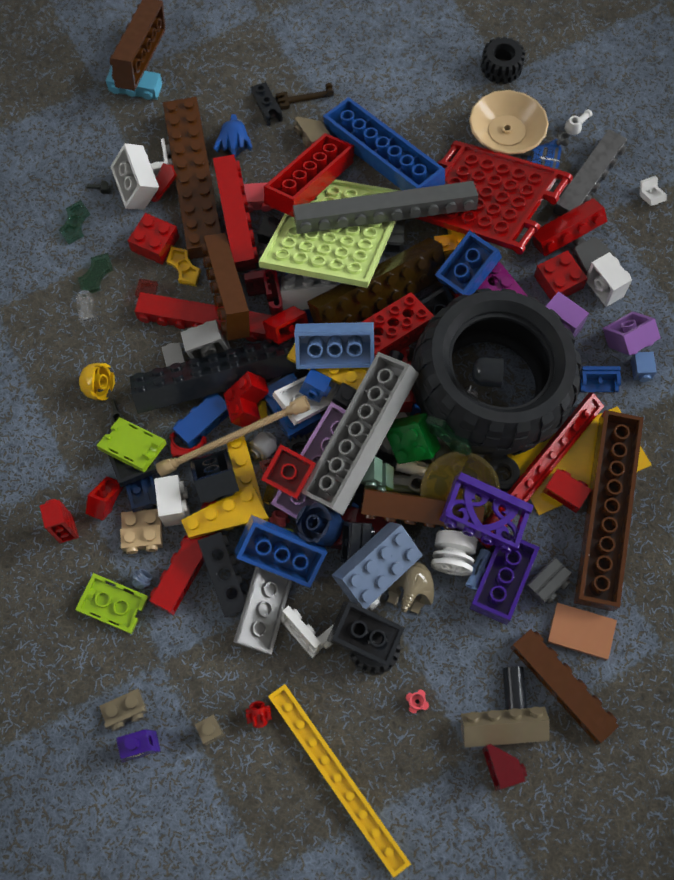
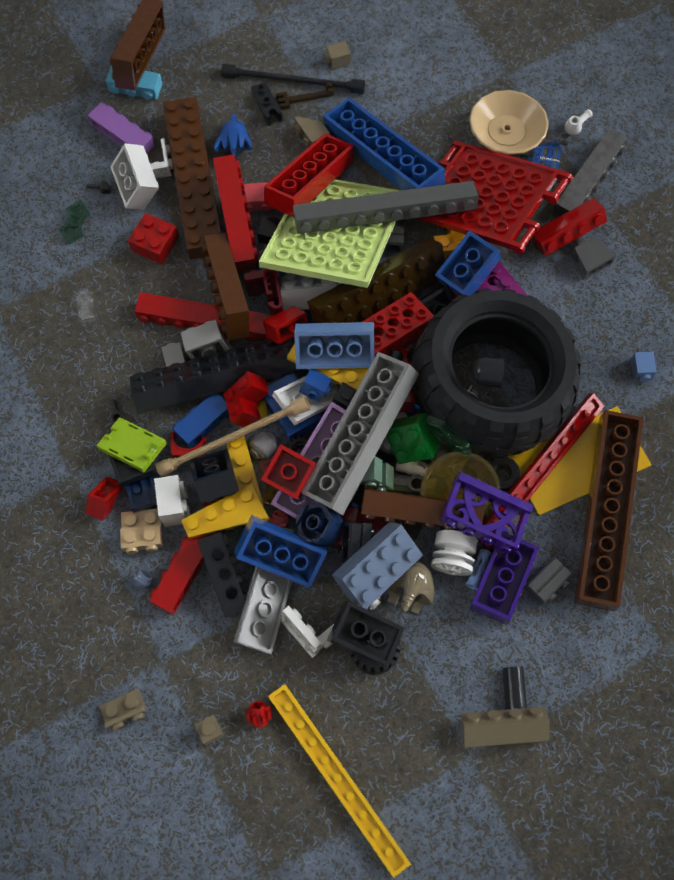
red brick [39,499,79,544] -> none
lime piece [75,573,149,635] -> none
clear green tile [78,253,113,296] -> none
yellow cylinder [79,363,115,401] -> none
dark purple torso [116,729,161,763] -> none
clear red plate [135,279,158,298] -> none
red piece [150,163,177,202] -> none
yellow tile [166,246,201,287] -> none
coral plate [406,690,429,714] -> none
black tyre [481,36,525,84] -> none
dark red slope [482,744,527,791] -> none
reddish brown brick [511,629,619,745] -> none
red brick [534,250,588,300] -> none
red piece [543,468,592,513] -> none
medium lavender brick [546,291,589,338] -> none
nougat tile [547,603,617,660] -> none
blue hinge [579,366,621,392] -> none
white brick [586,252,632,307] -> none
medium lavender brick [603,311,661,356] -> none
white bracket [640,176,667,206] -> none
none -> medium lavender brick [87,102,155,154]
none -> black hose [221,63,365,94]
none -> dark tan brick [324,41,351,69]

